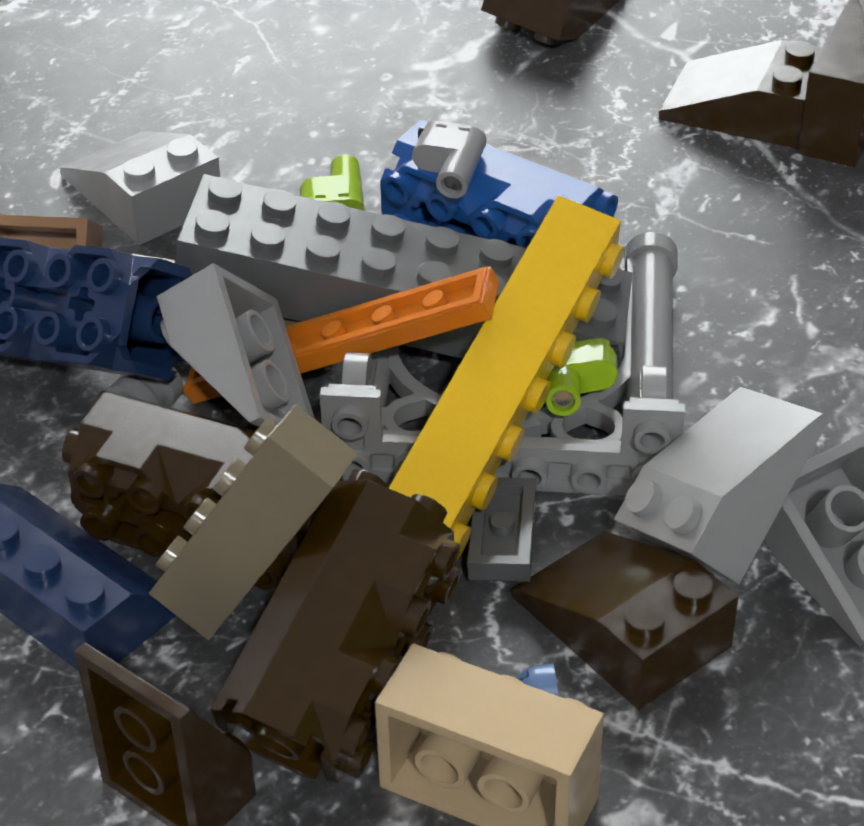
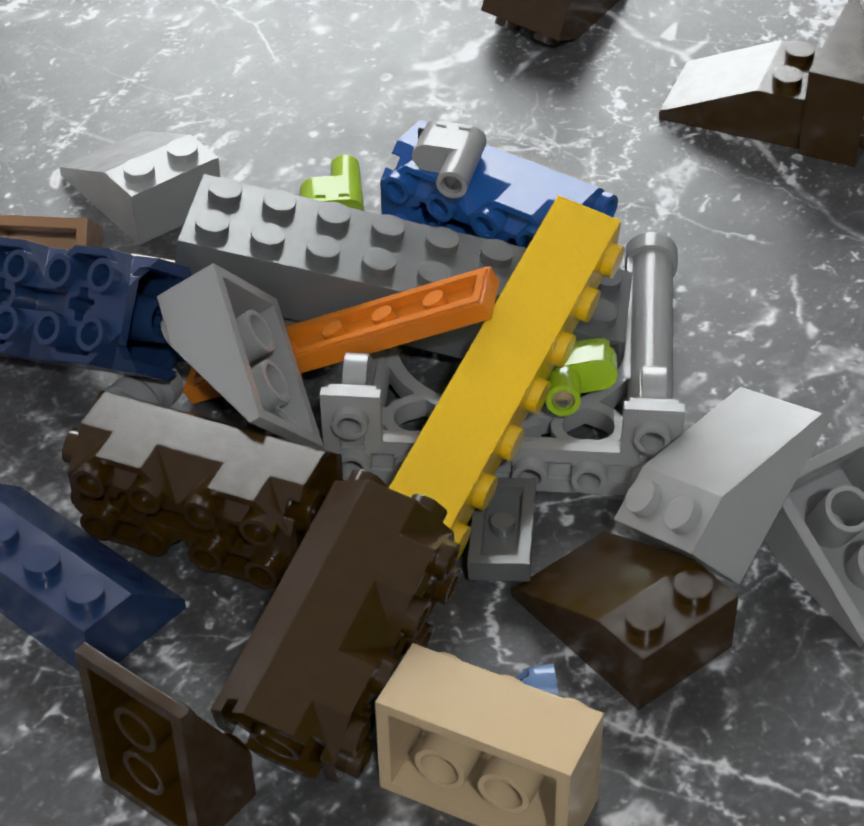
dark tan brick [148,404,359,641] -> none

